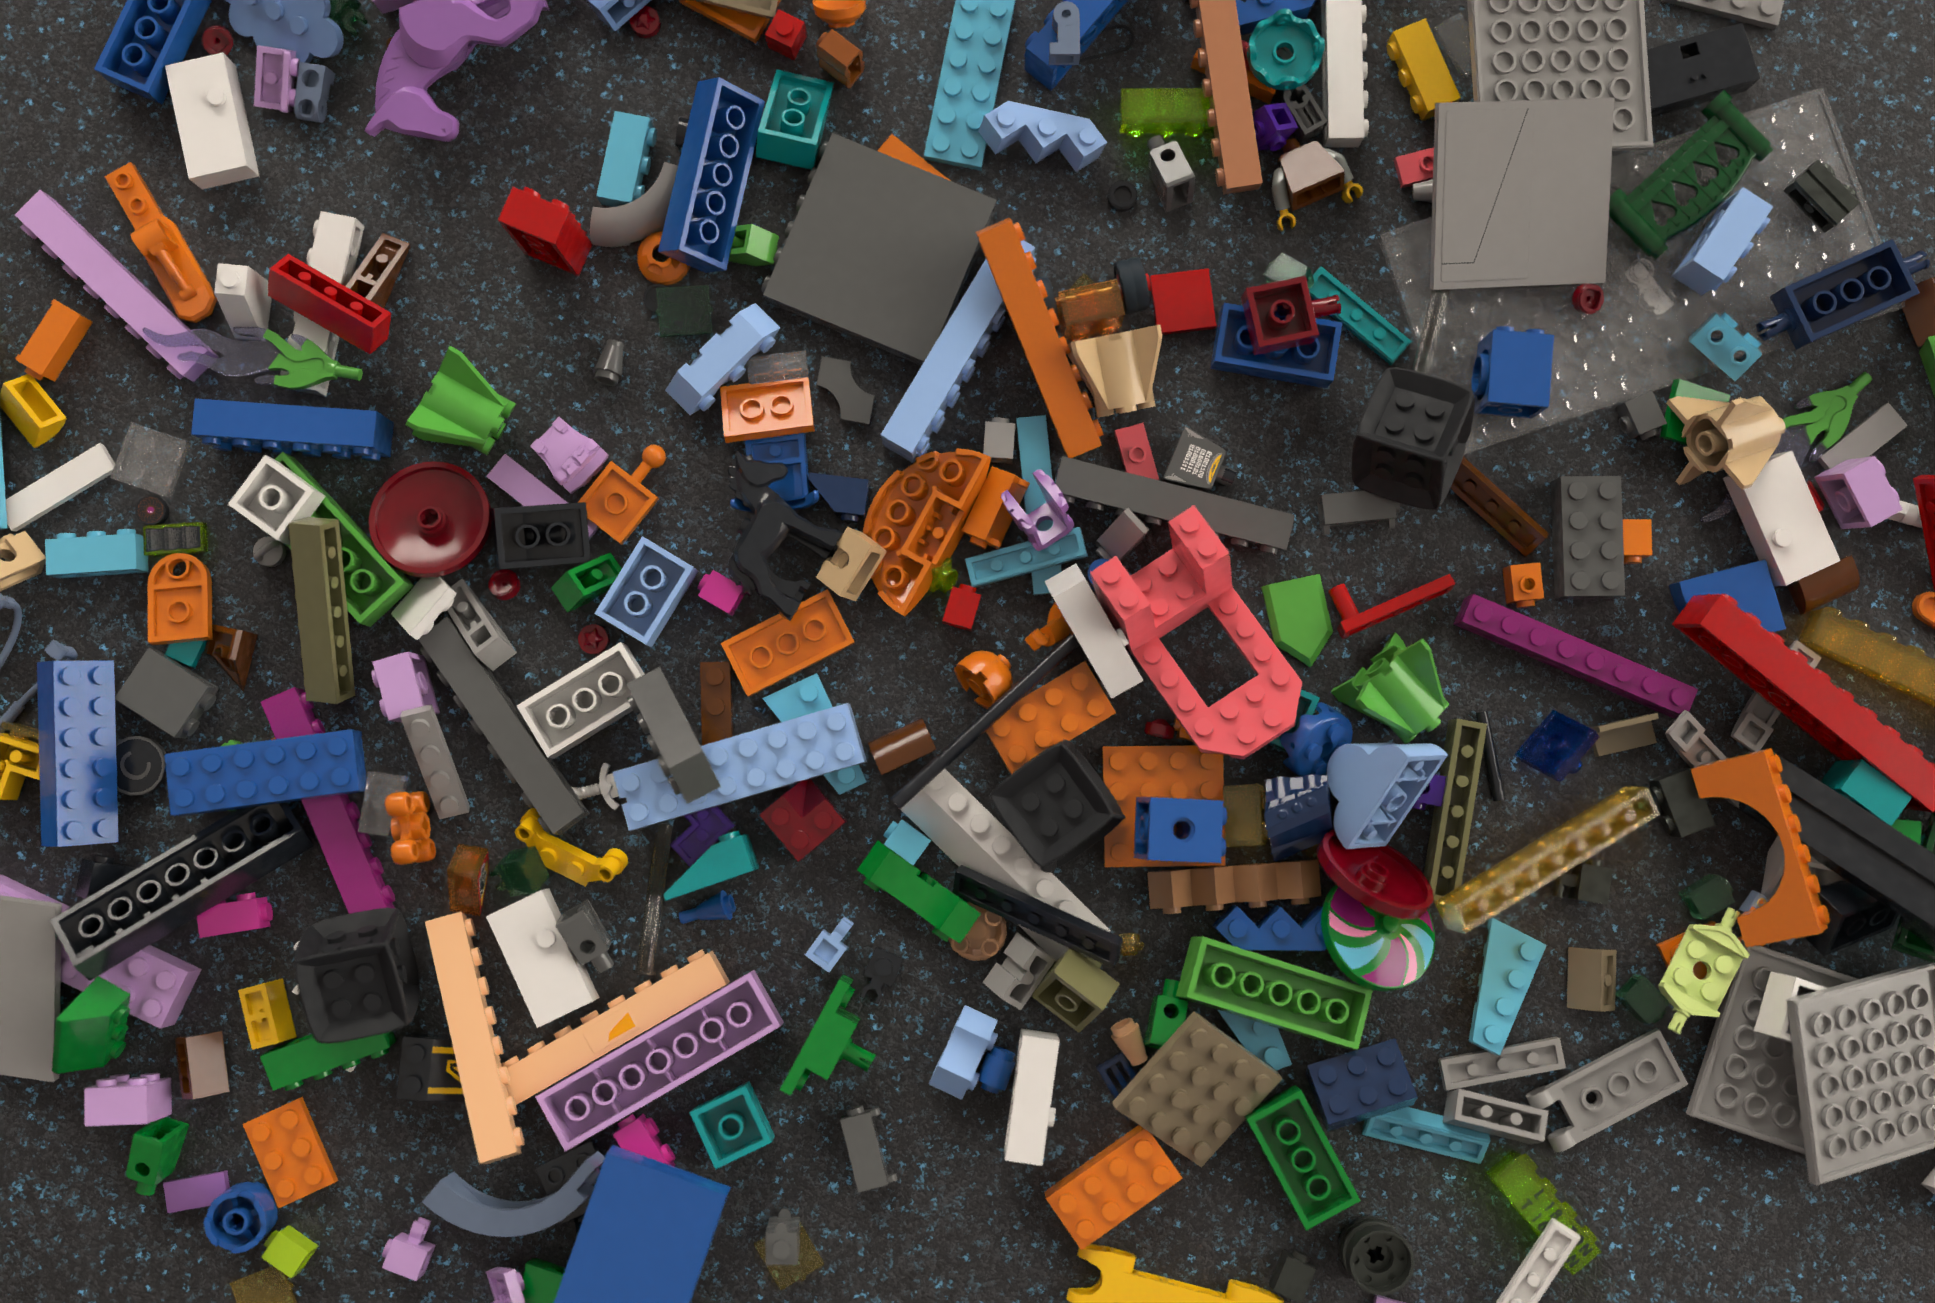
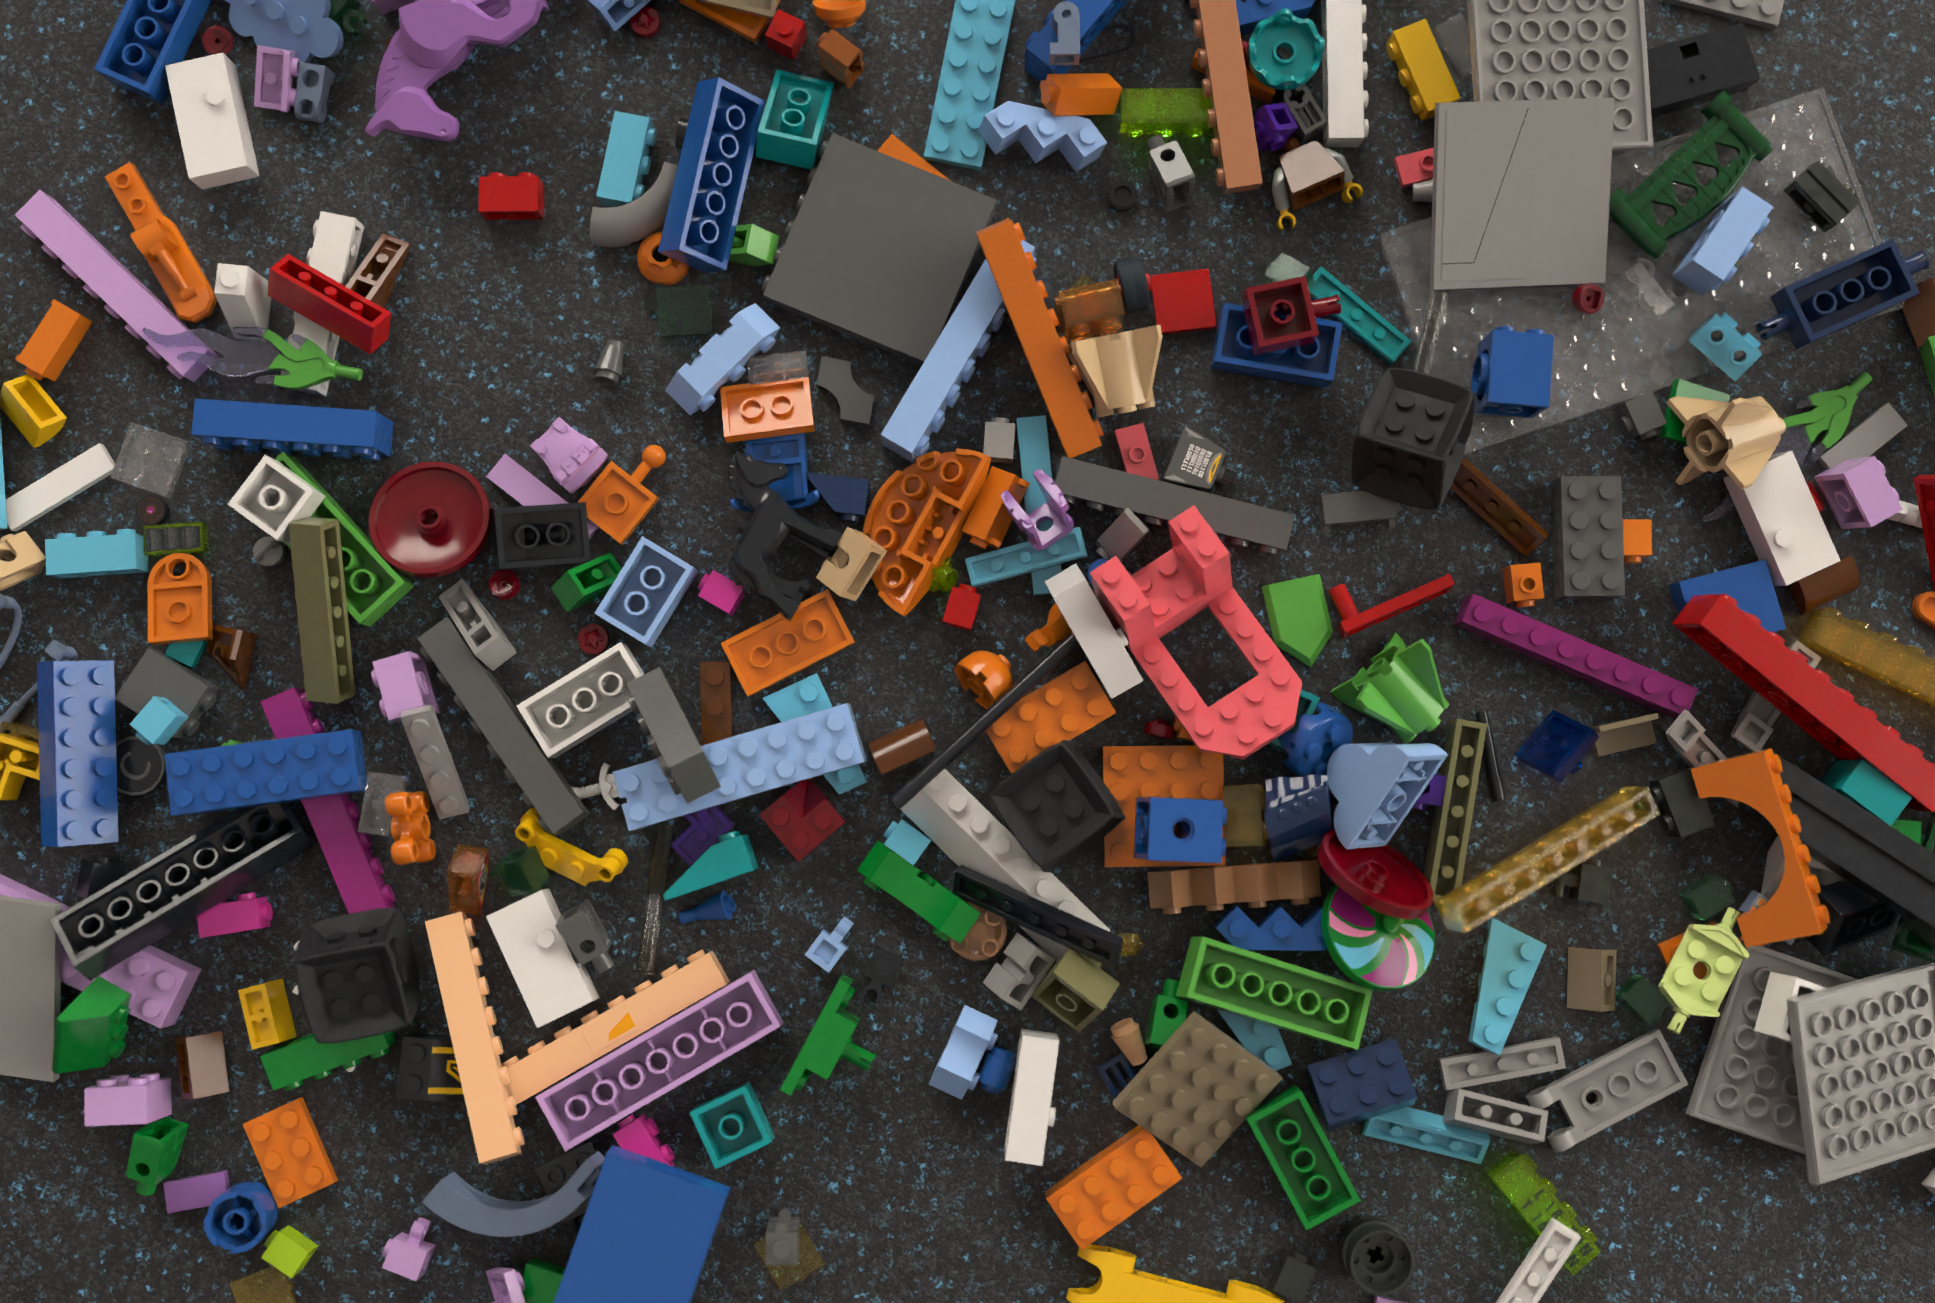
white tile [391,576,457,640] -> none
bright green brick [405,346,516,455] -> none
red brick [498,187,592,277] -> none
dark grey brick [840,1105,898,1193] -> none
none -> medium azure brick [130,696,188,745]
none -> red brick [478,172,544,220]
none -> orange brick [1040,73,1122,116]

